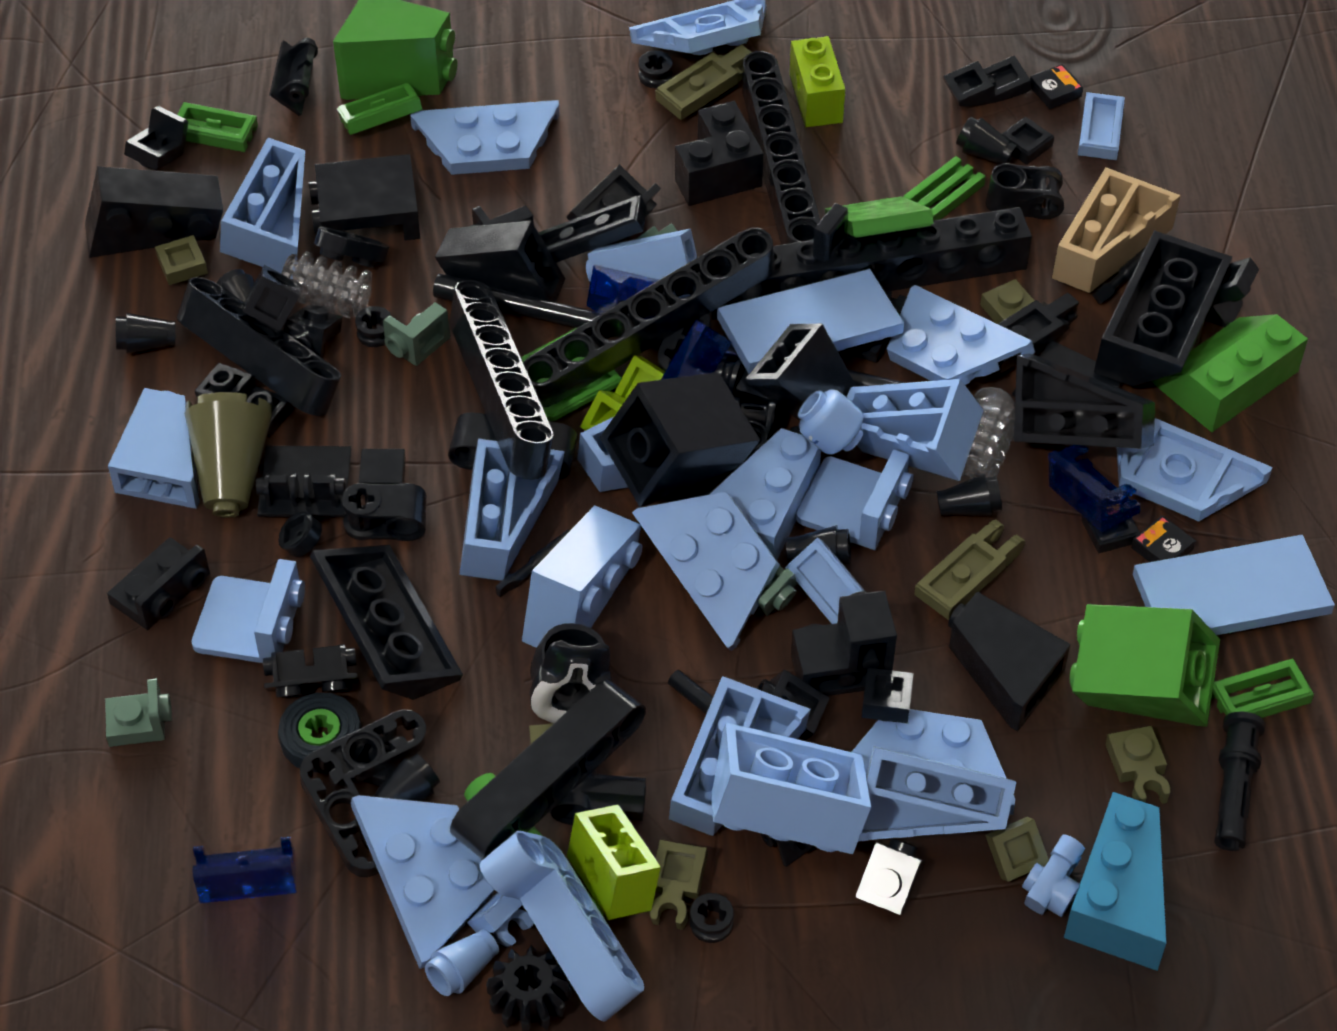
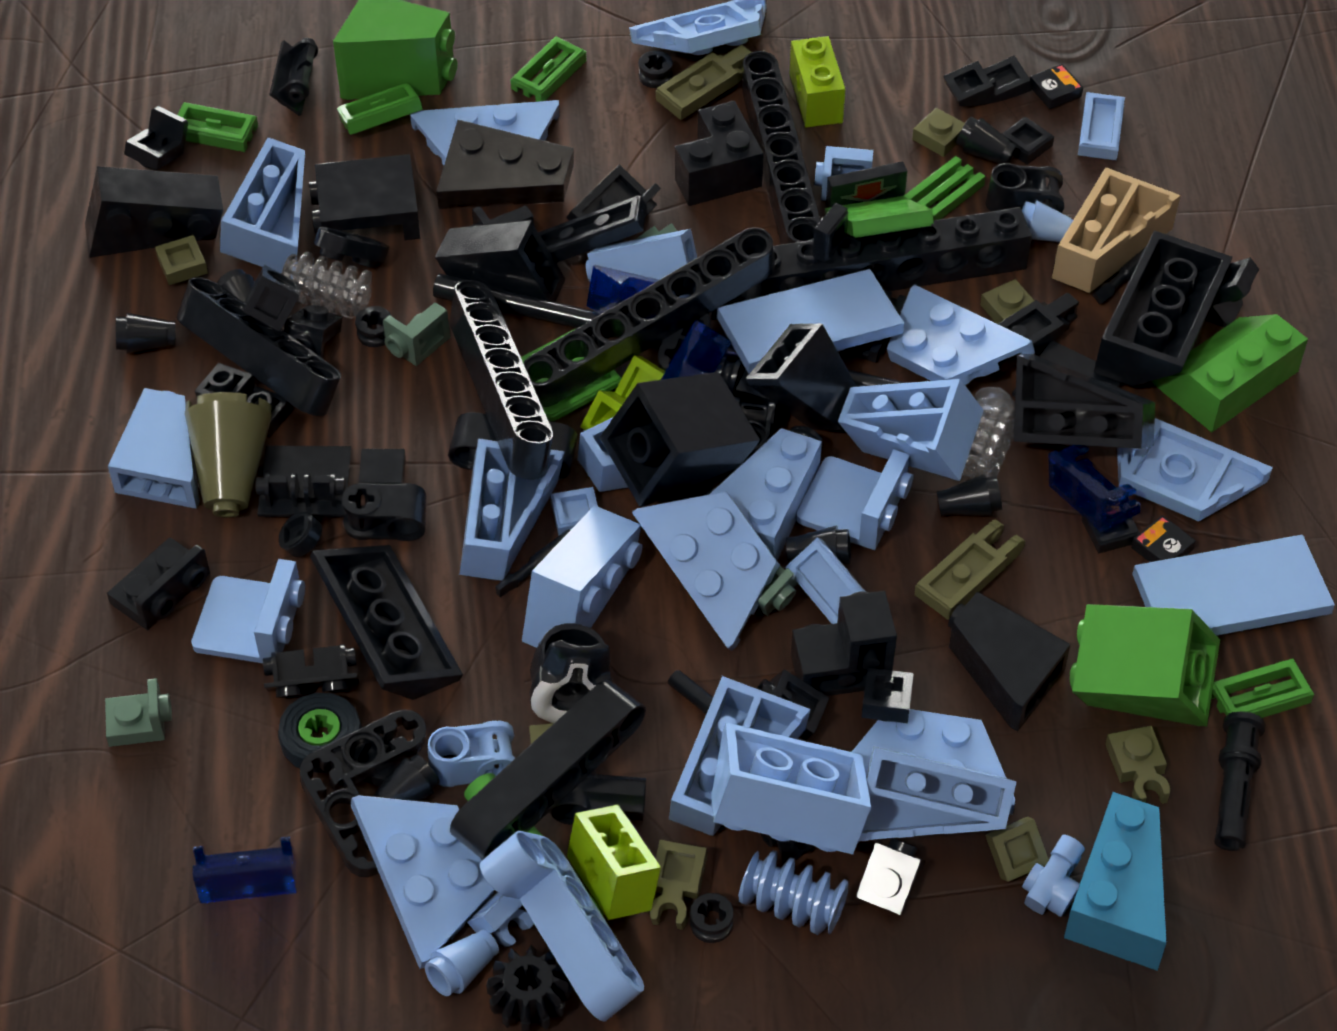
light blue head [798,390,863,454] -> none
none -> light blue piece [428,721,515,787]
none -> black wedge [436,119,574,209]
none -> bright green tile [511,36,587,102]
none -> light blue tile [550,487,598,536]
none -> light blue piece [738,850,848,935]
none -> light blue bracket [814,146,873,201]
none -> black tile [826,161,908,208]
none -> olive plate [912,108,965,157]
none -> light blue cone [1022,200,1073,242]

